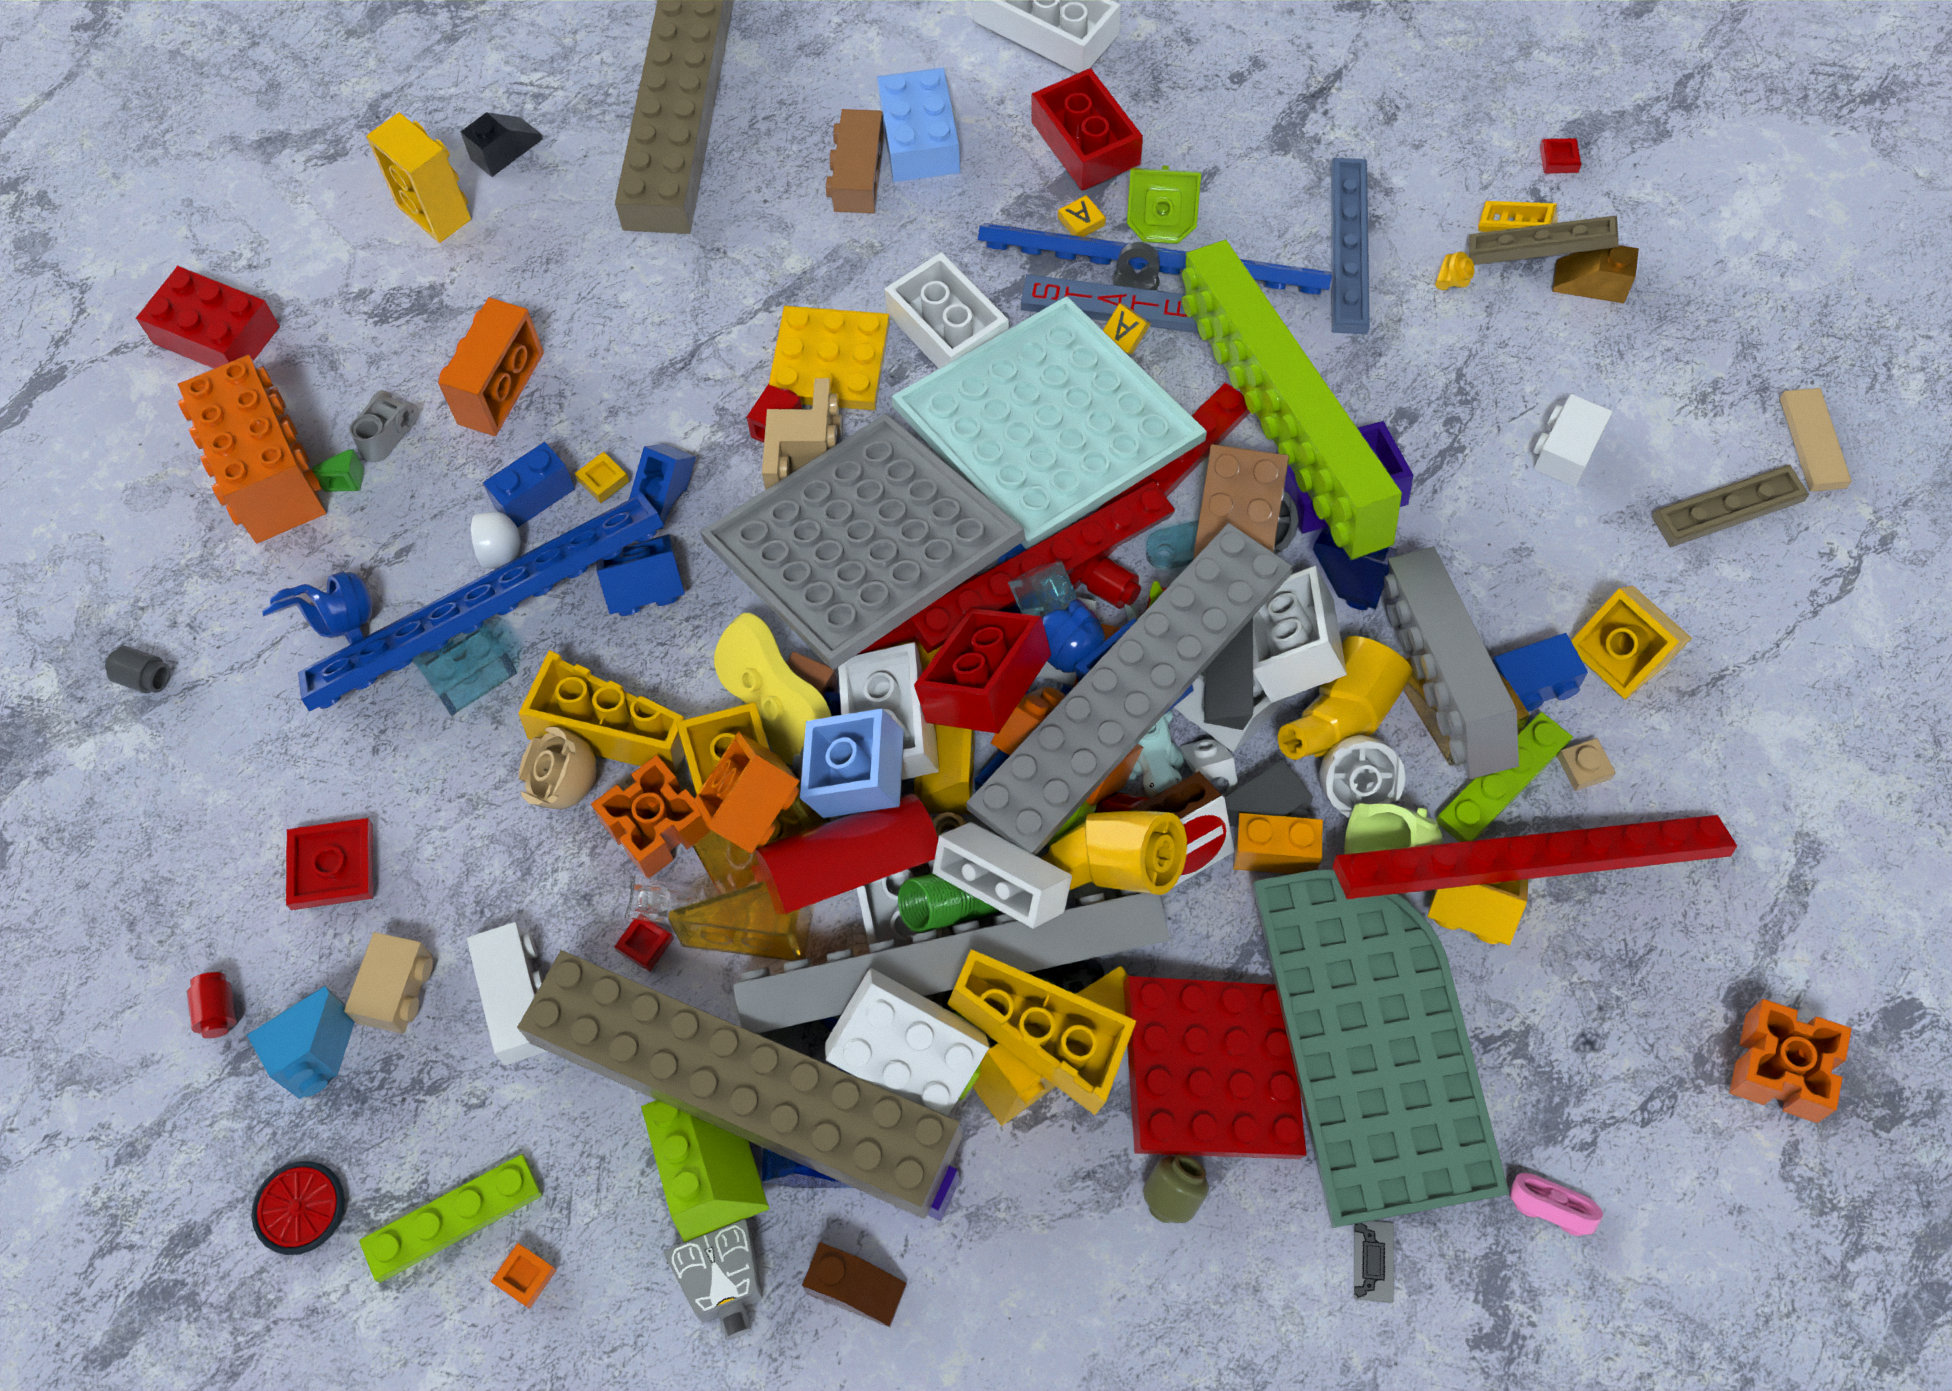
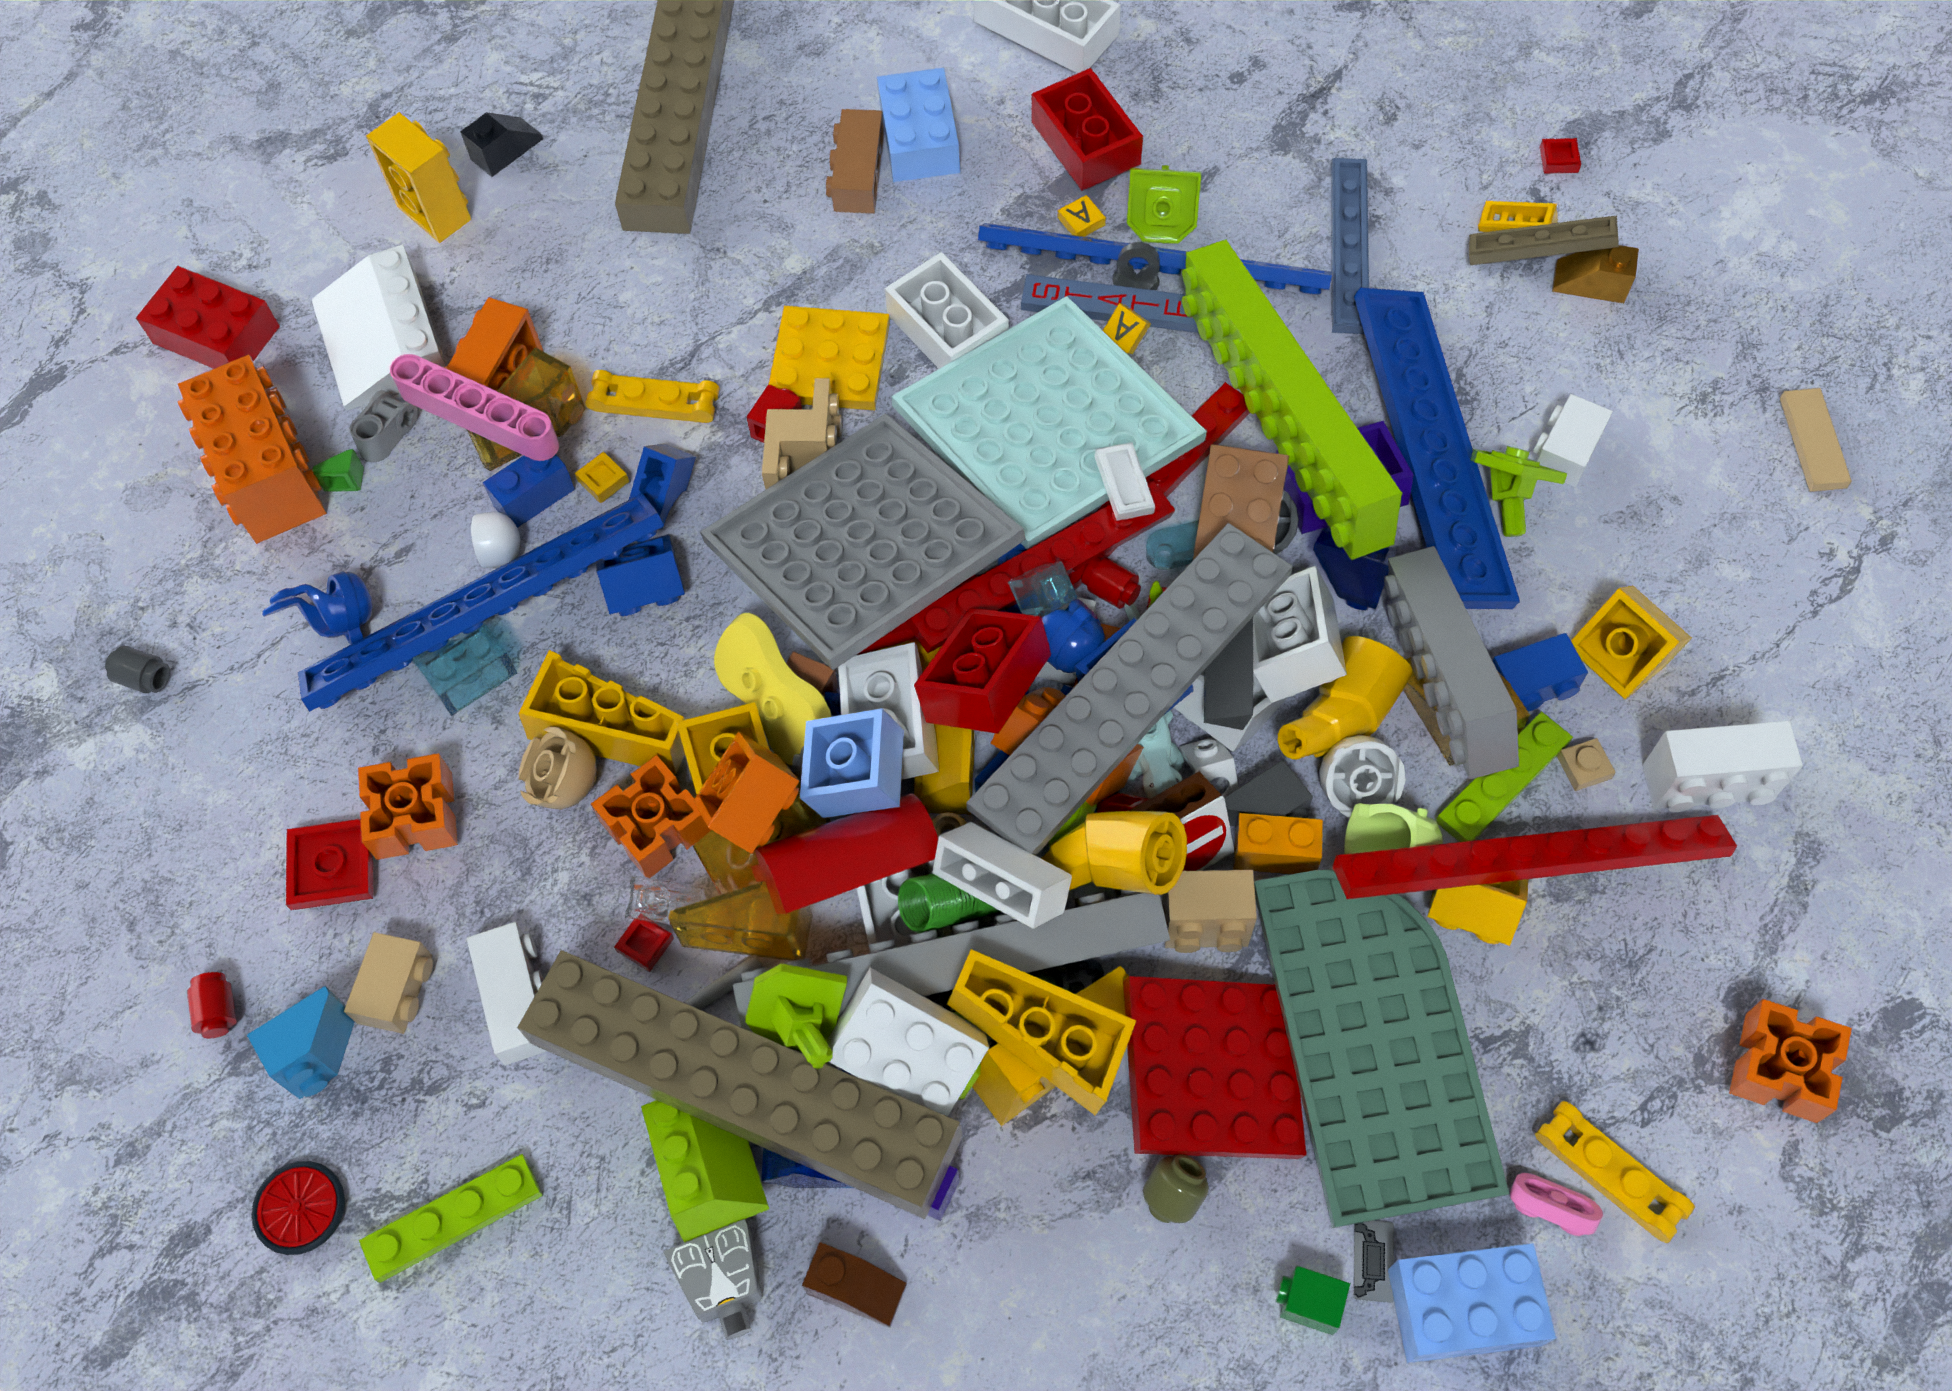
orange plate [490,1243,557,1309] -> none
yellow plate [1435,251,1475,290] -> none
dark tan tile [1652,465,1809,548] -> none
none -> white slope [311,244,447,411]
none -> orange brick [358,753,458,860]
none -> bright pink beam [390,354,559,461]
none -> clear yellow slope [467,347,586,471]
none -> yellow plate [585,370,720,423]
none -> light grey bar [683,955,764,1010]
none -> lime piece [745,963,847,1069]
none -> white tile [1094,442,1155,521]
none -> tan brick [1162,870,1257,953]
none -> green brick [1276,1266,1351,1335]
none -> blue plate [1354,287,1520,609]
none -> light blue brick [1388,1243,1556,1363]
none -> lime piece [1470,446,1568,537]
none -> yellow plate [1535,1101,1695,1243]
none -> white brick [1643,721,1803,812]

